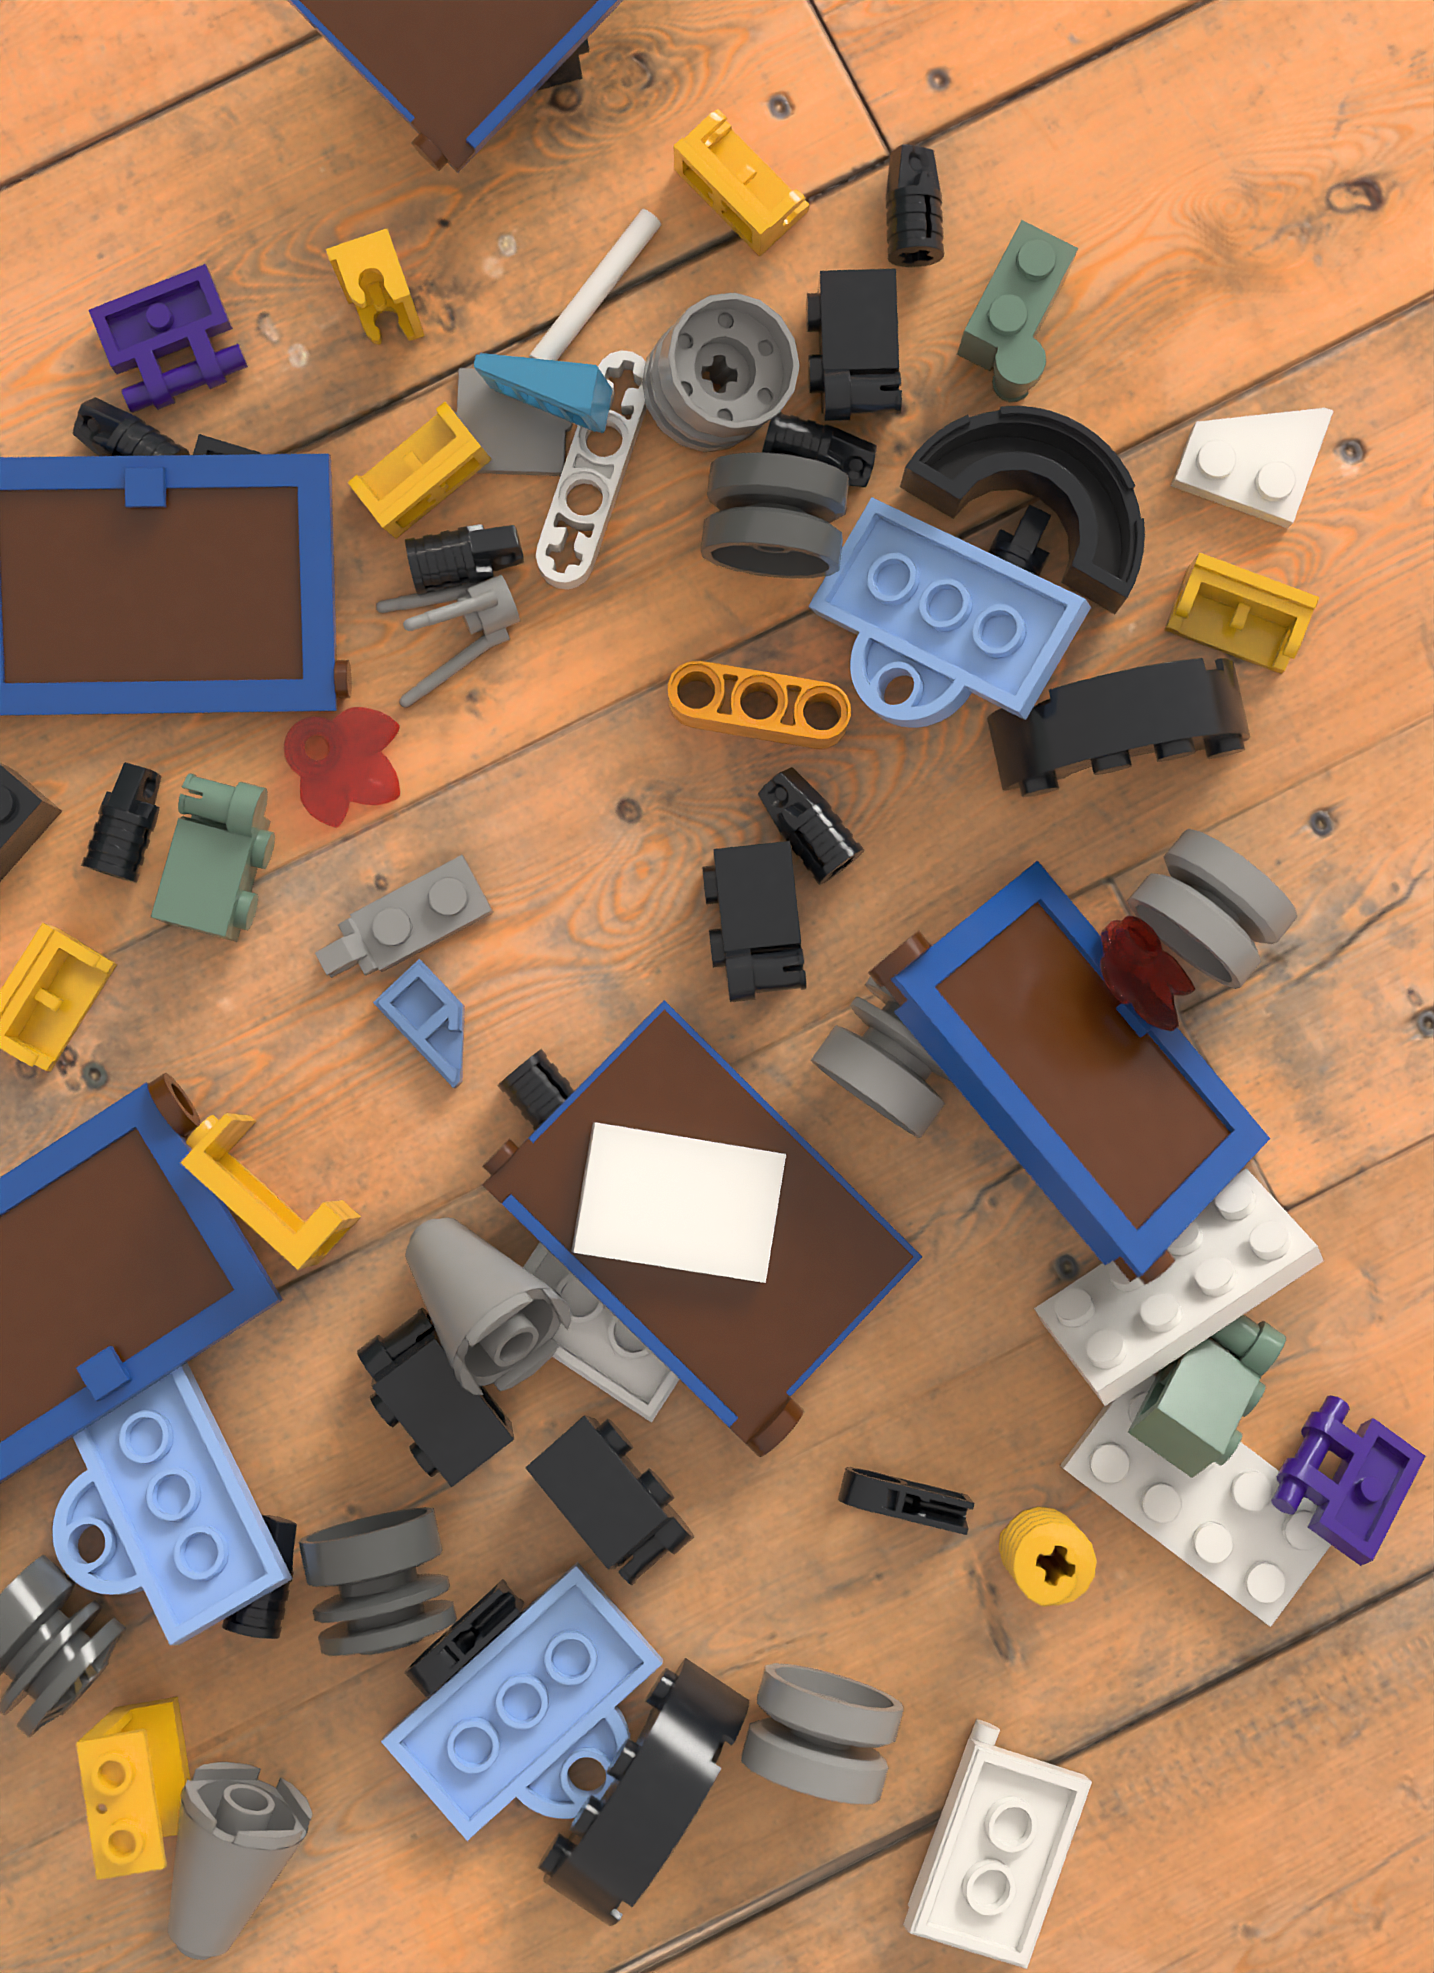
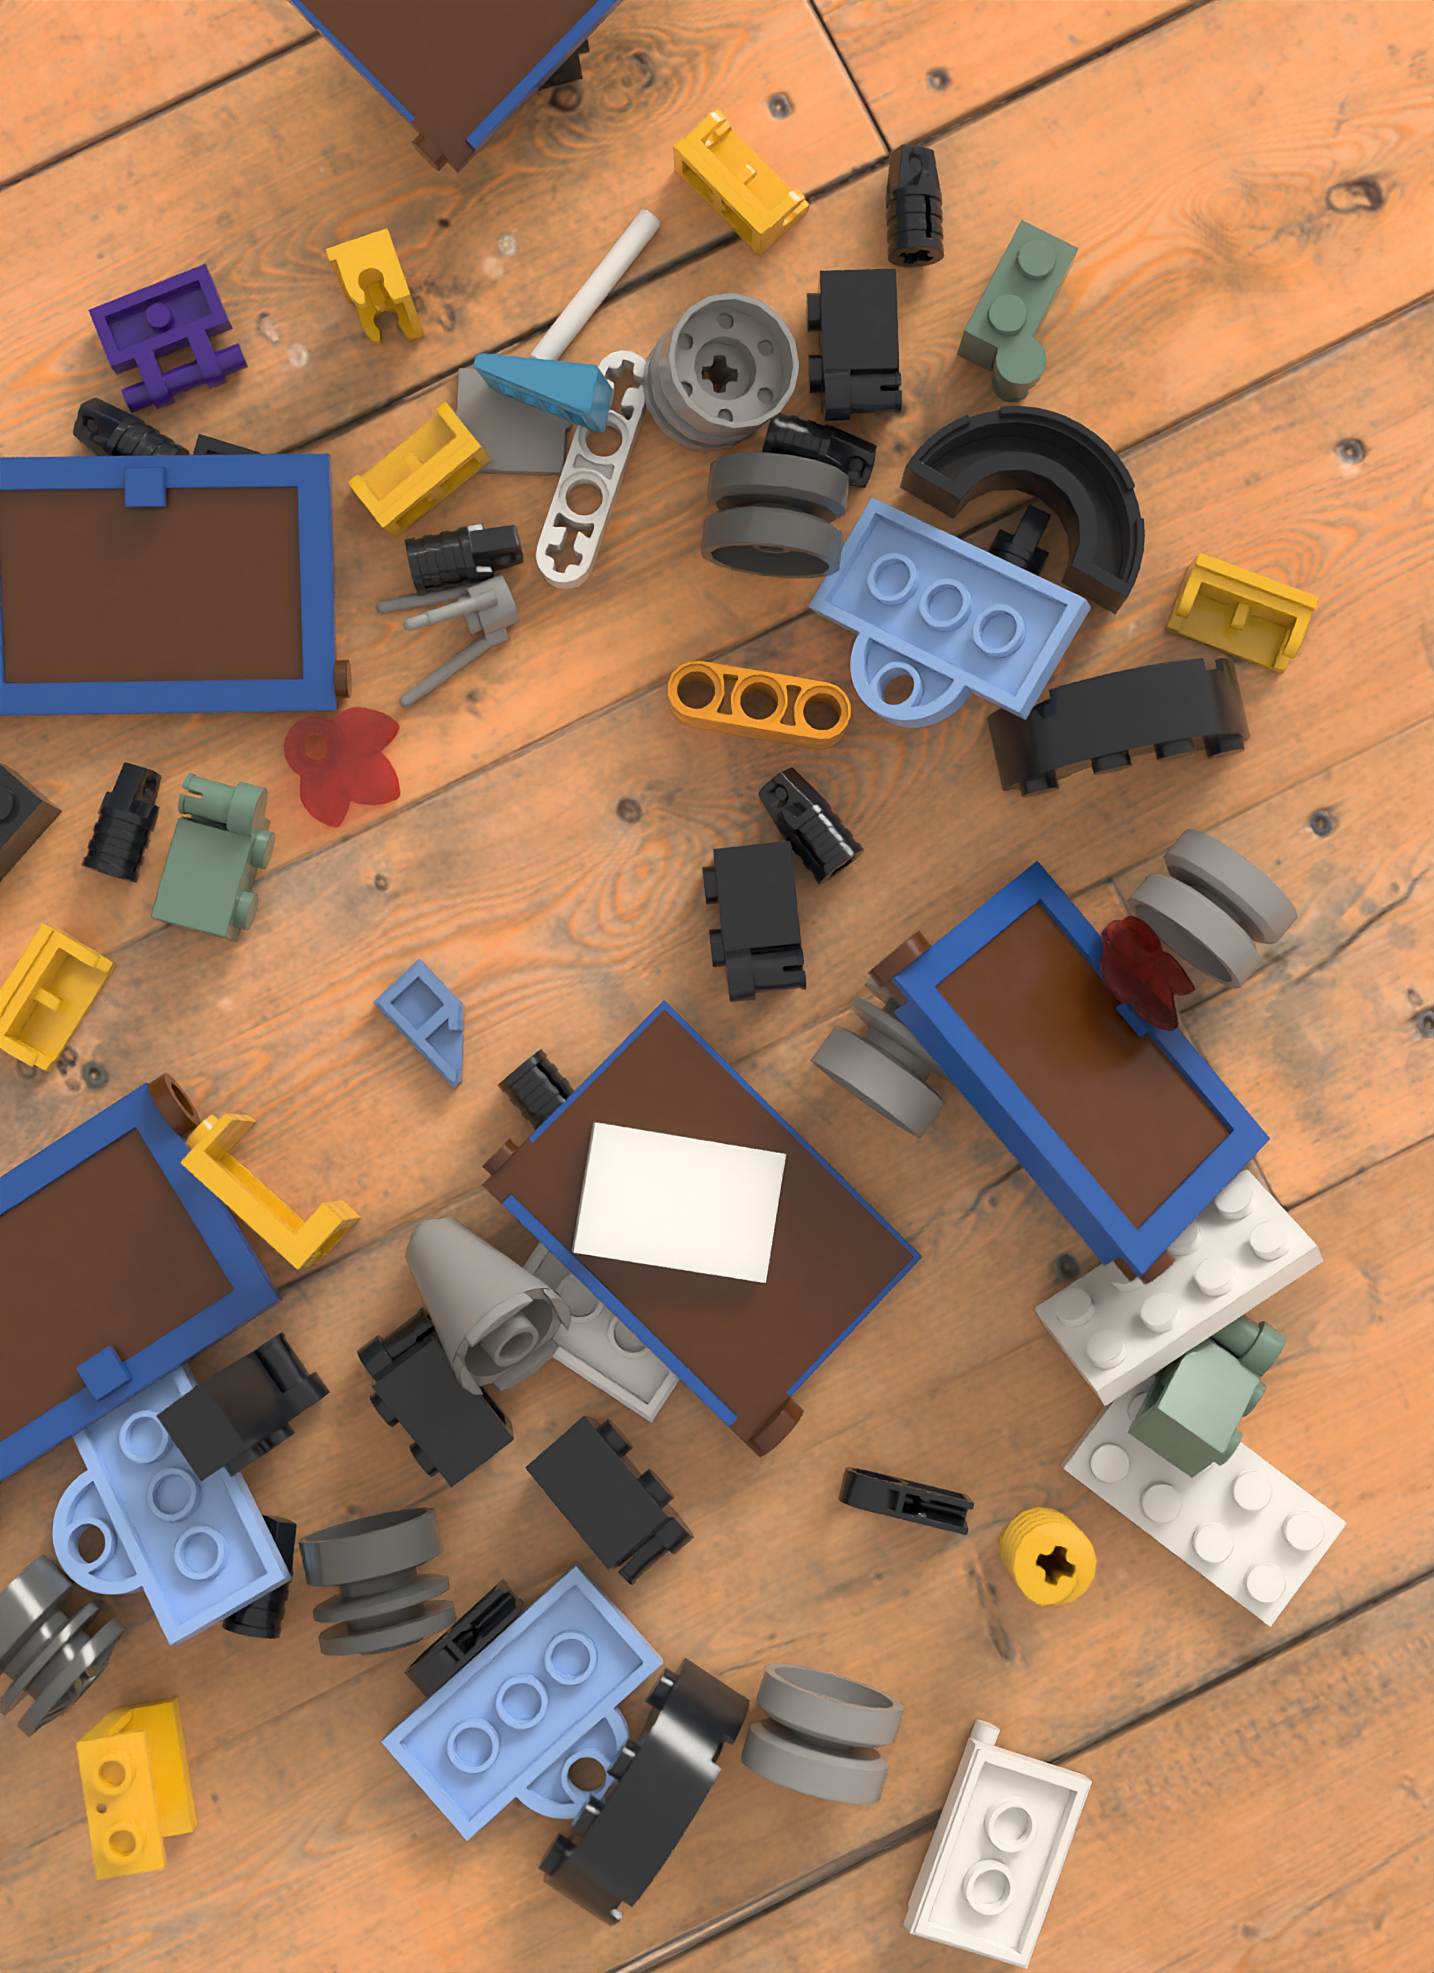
light grey cone [168,1762,312,1960] -> none
light grey hinge [315,855,494,978] -> none
white wing [1171,408,1333,529] -> none
dark purple plate [1271,1395,1426,1566] -> none
none -> black hinge [156,1332,330,1482]

